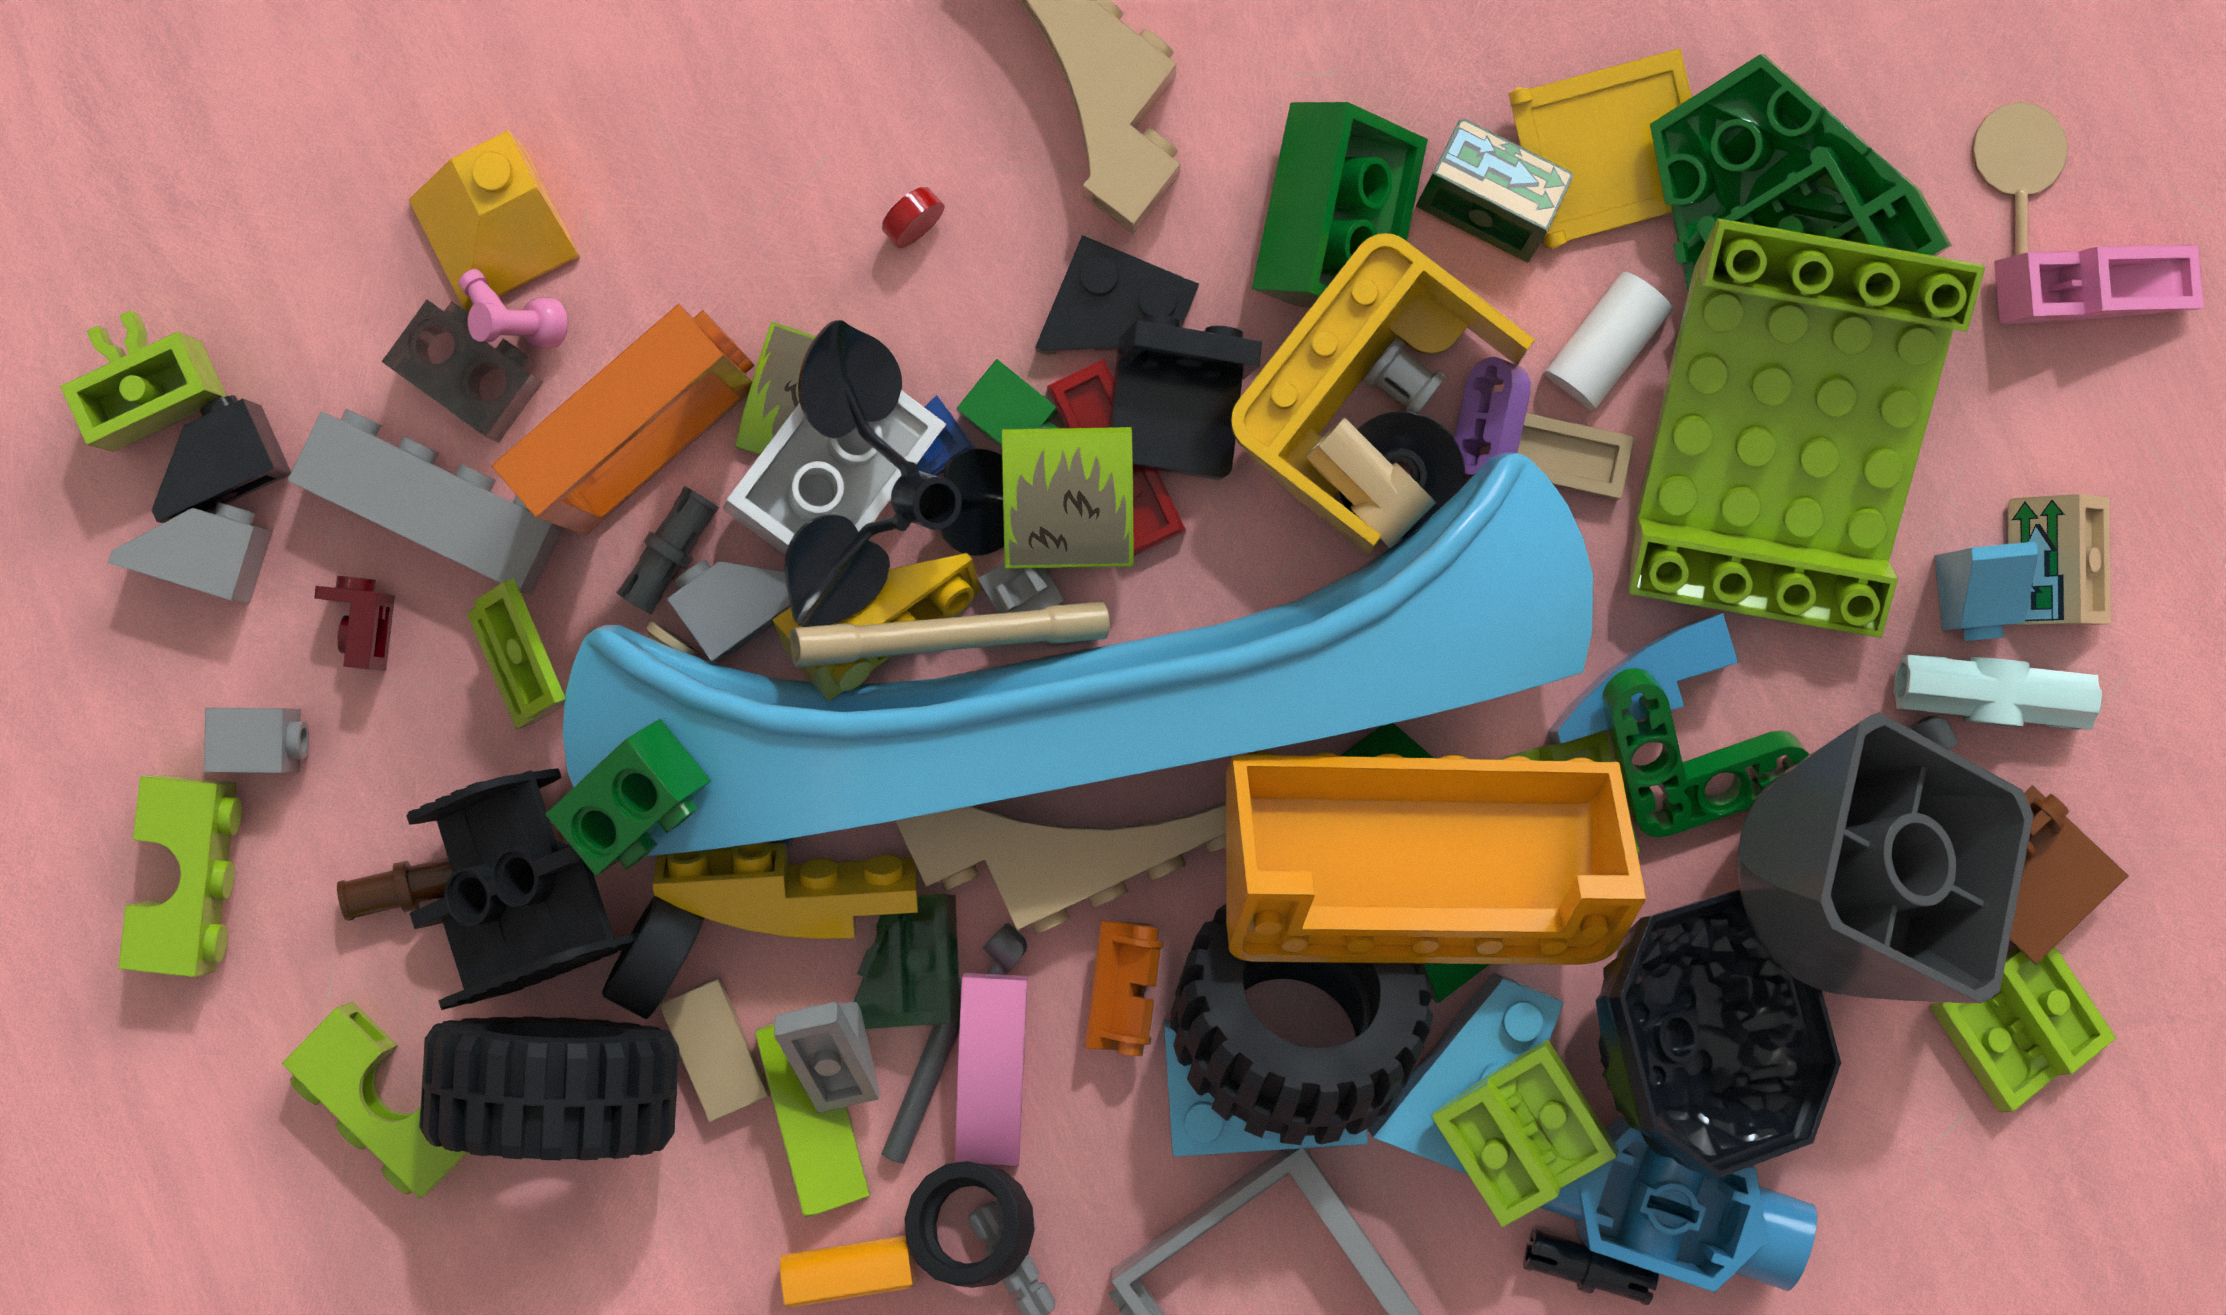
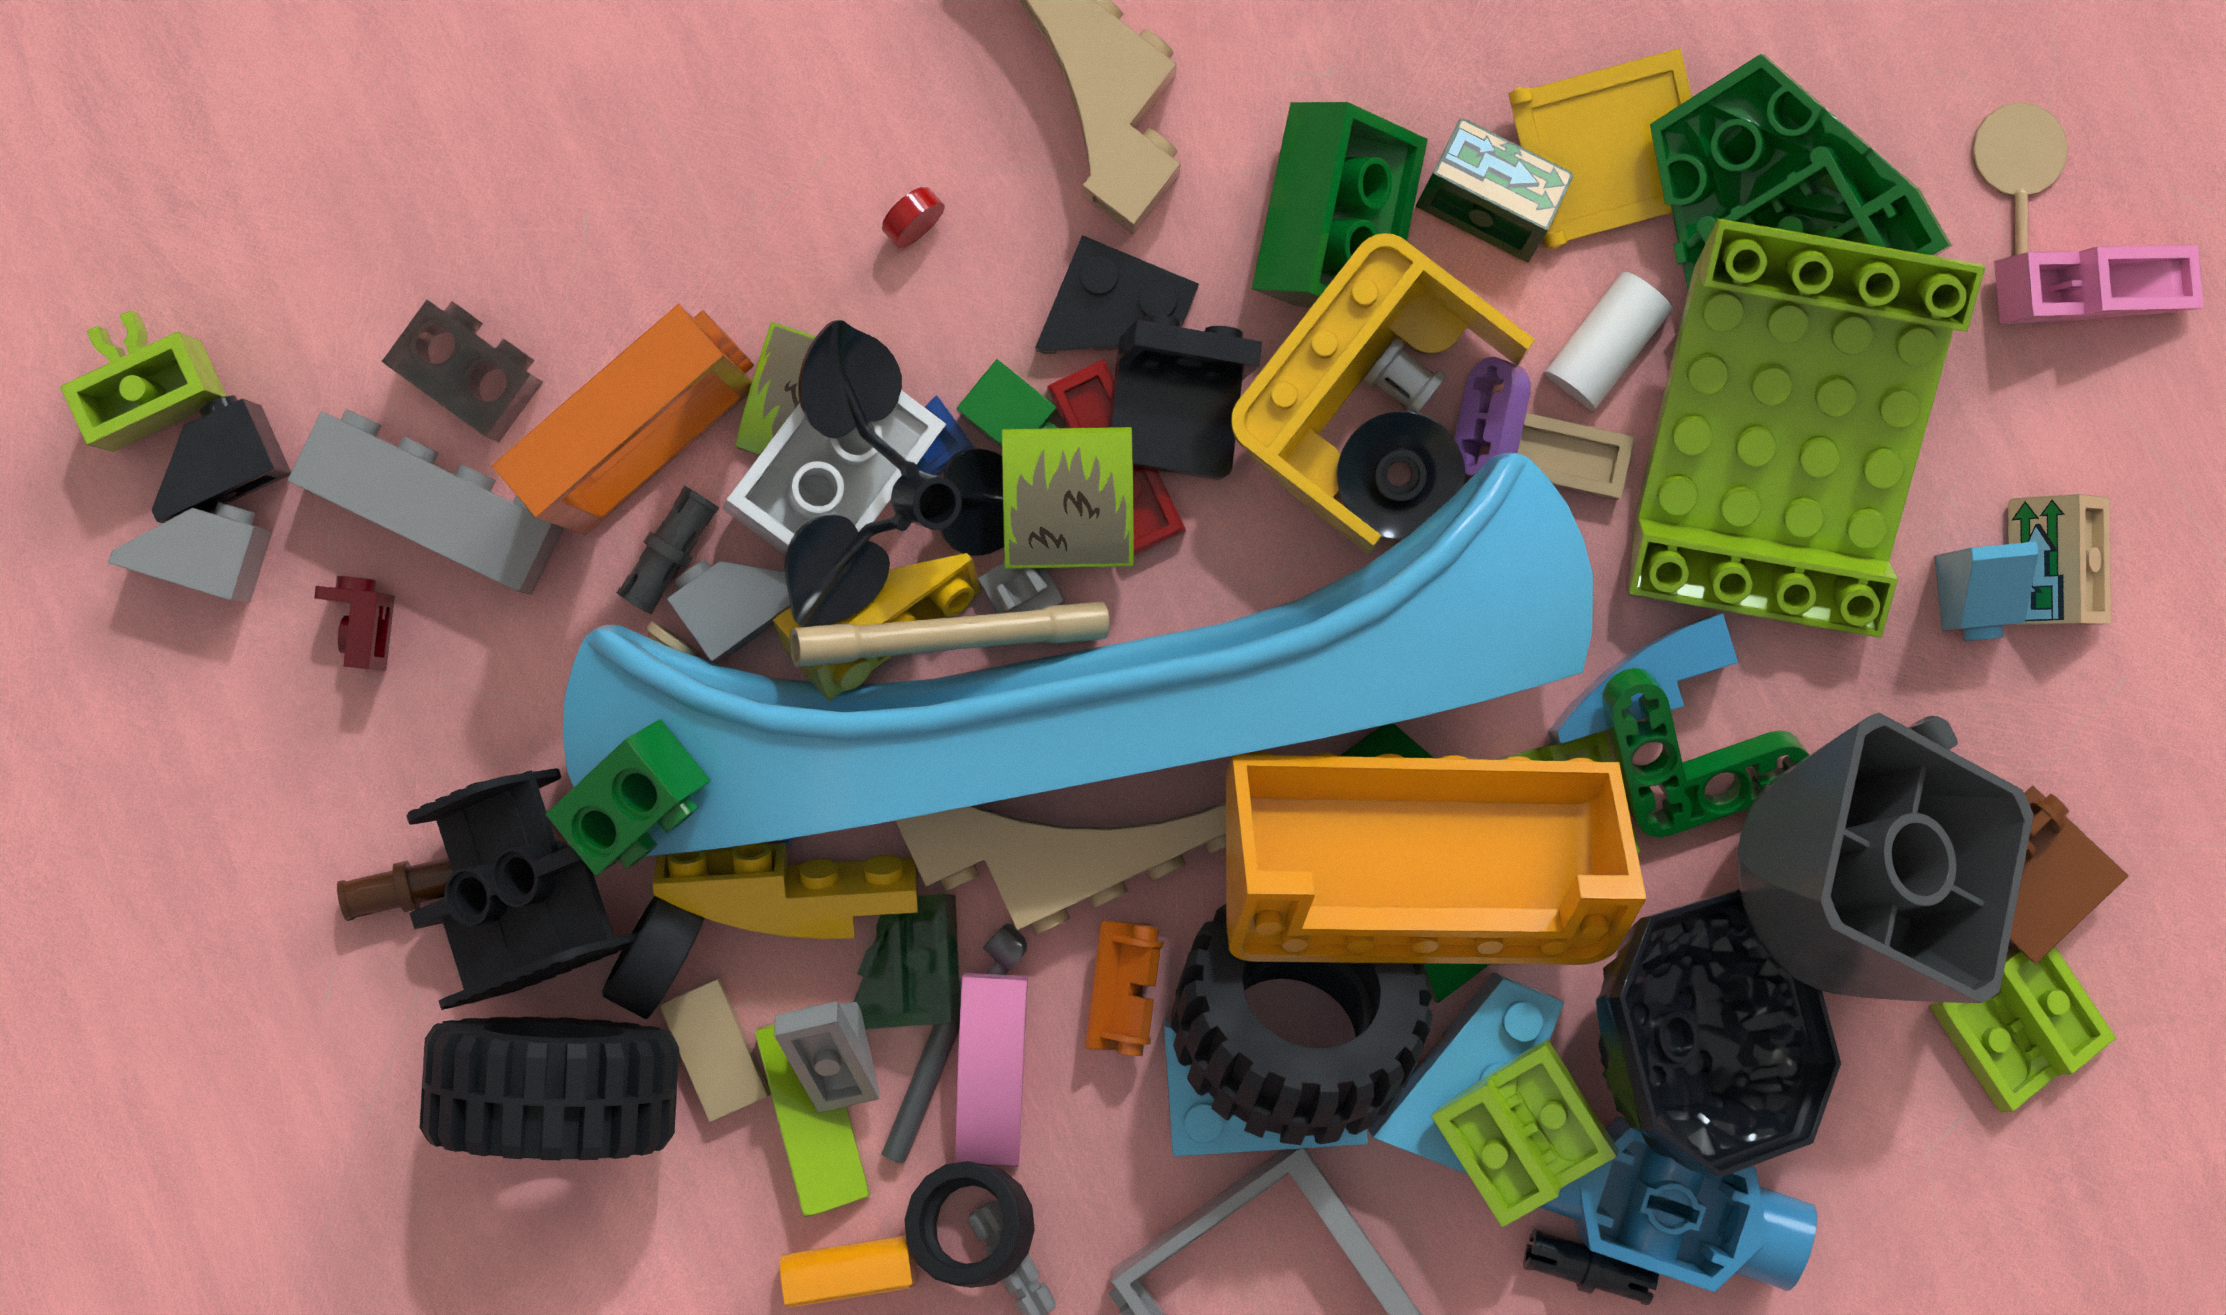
lime arch [118,775,242,977] -> none
light grey brick [204,708,309,773] -> none
lime arch [281,1002,469,1199] -> none
yellow slope [408,130,580,313] -> none
bright pink piece [459,269,568,349] -> none
lime slope [467,578,566,730] -> none
tan piece [1305,417,1436,548] -> none
light aqua piece [1893,654,2102,730] -> none

